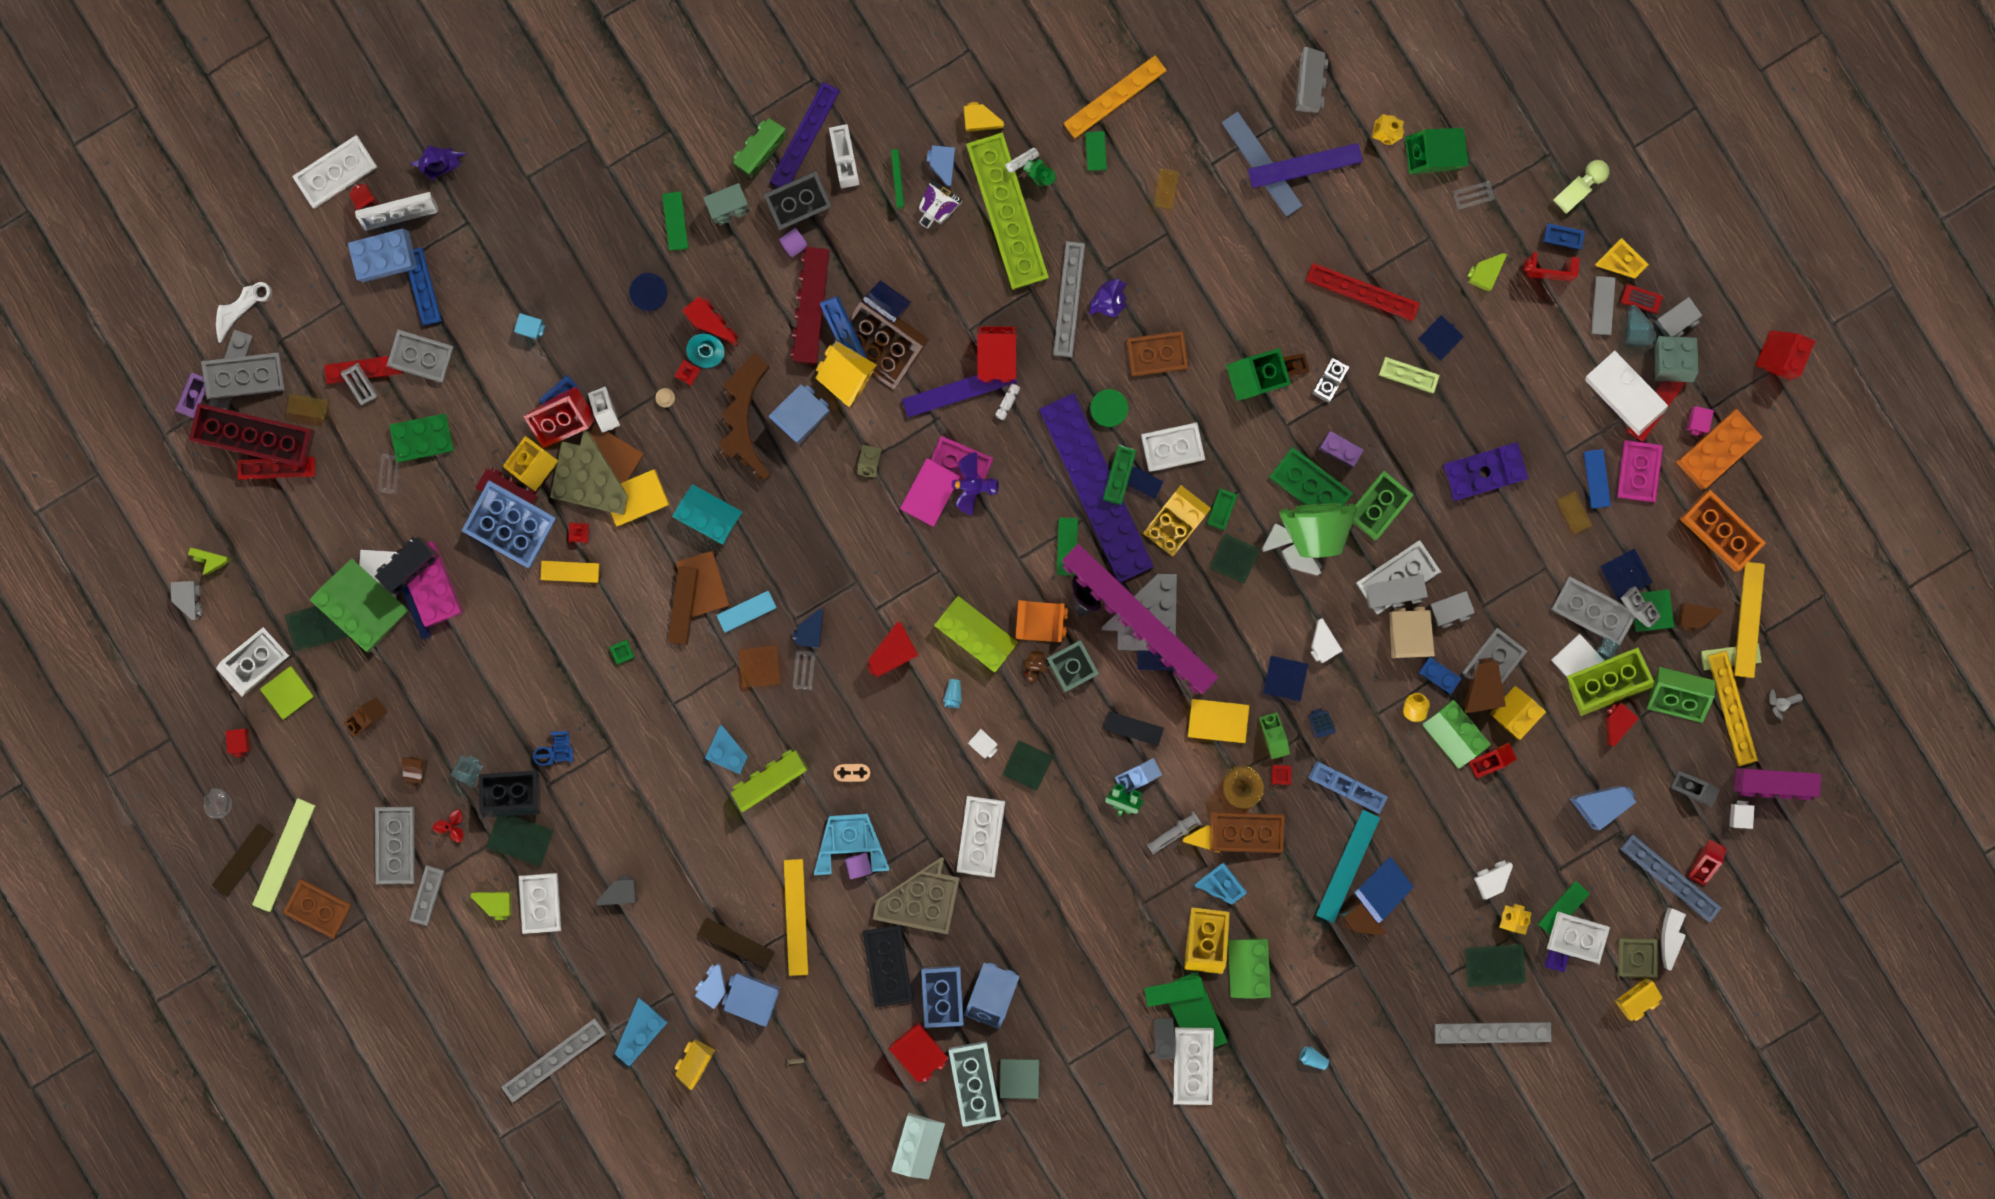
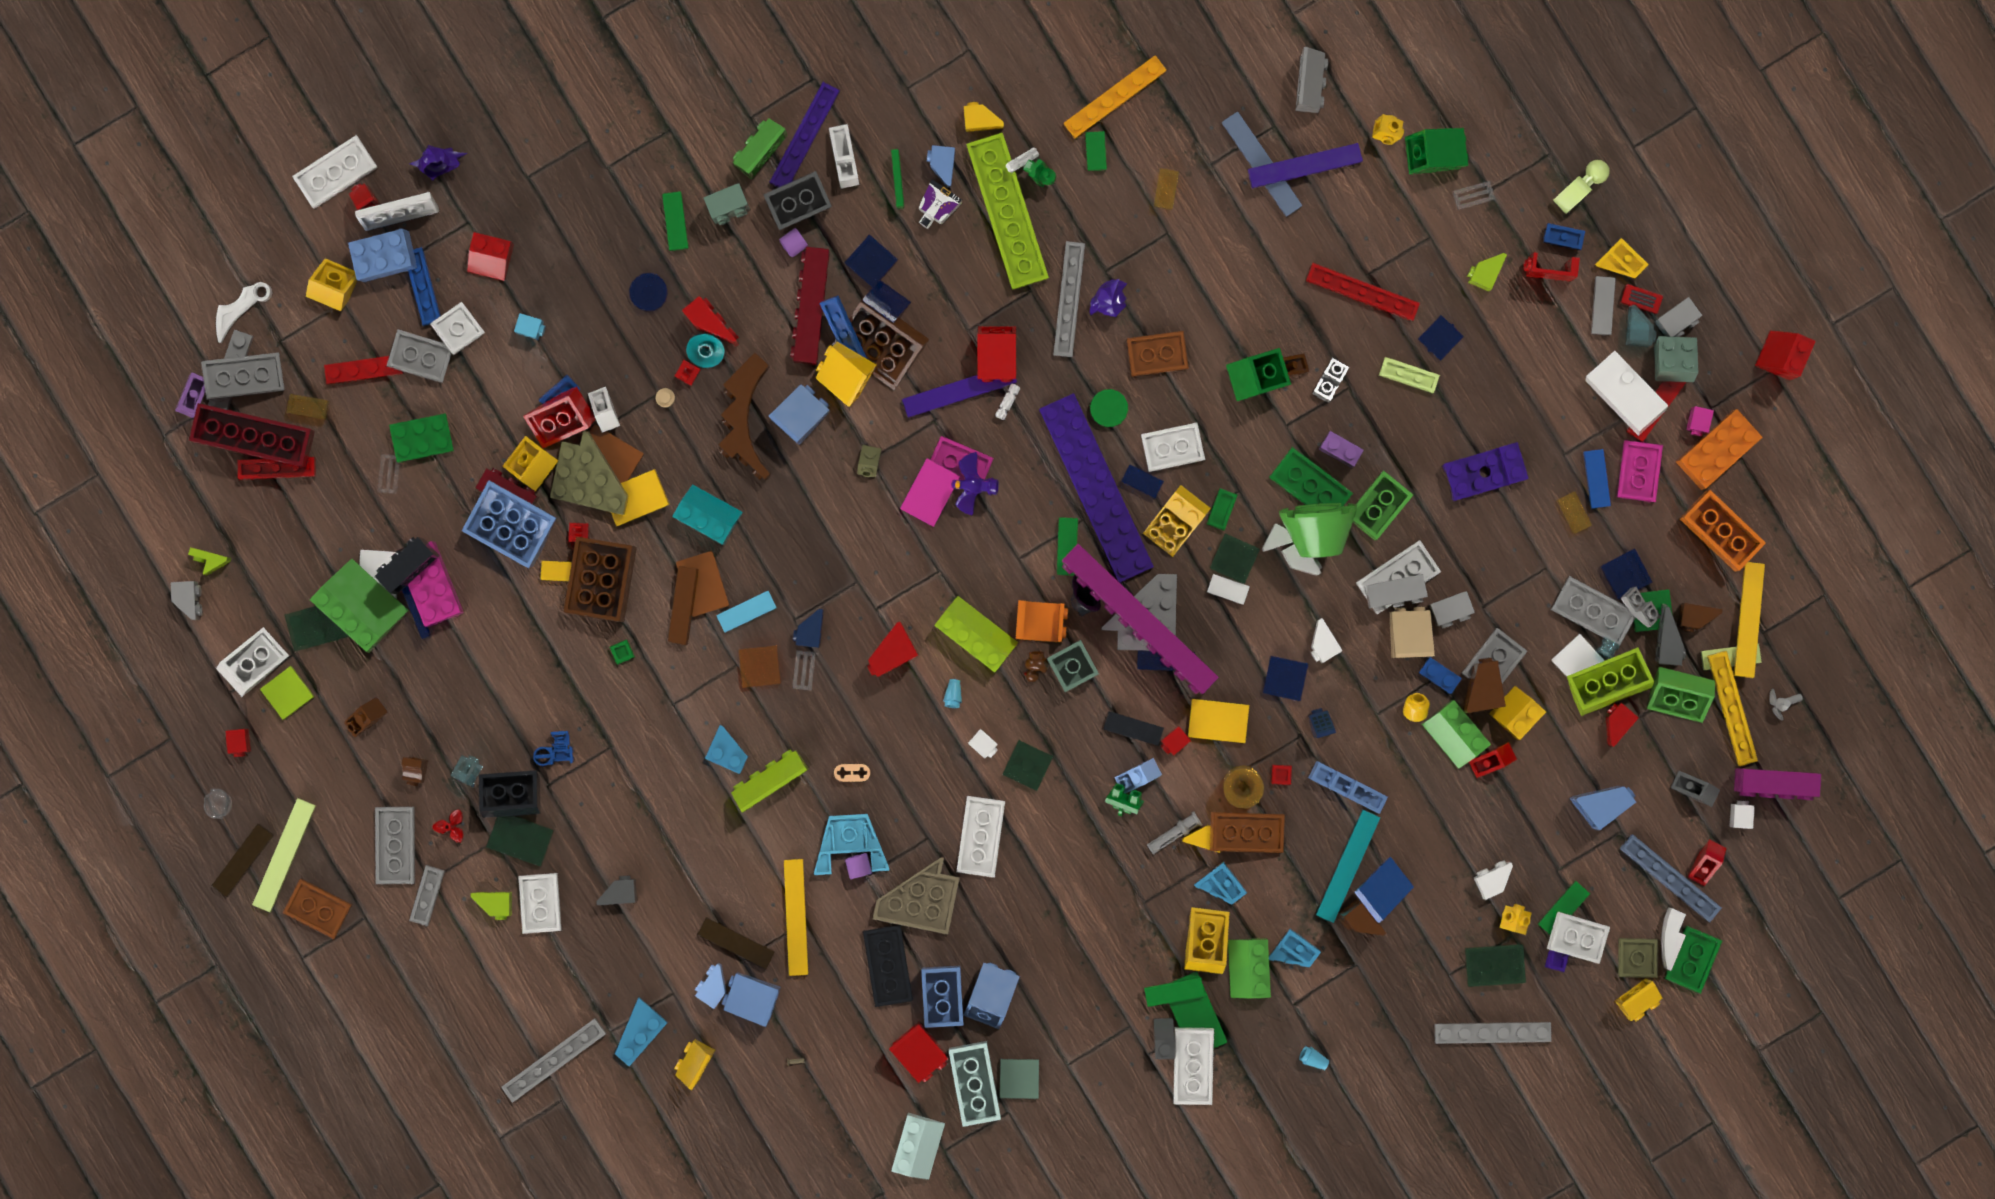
light grey tile [341,363,378,405] -> none
green tile [1103,445,1137,506] -> none
bright green slope [1259,712,1290,759] -> none
none -> yellow slope [306,258,357,311]
none -> white tile [430,302,485,355]
none -> red slope [467,232,514,281]
none -> reddish brown slope [563,537,637,623]
none -> clear blue tile [844,234,898,288]
none -> red brick [1160,726,1191,756]
none -> white tile [1207,574,1250,605]
none -> dark azure wing [1269,928,1321,967]
none -> dark grey slope [1655,604,1686,666]
none -> green tile [1664,926,1723,994]

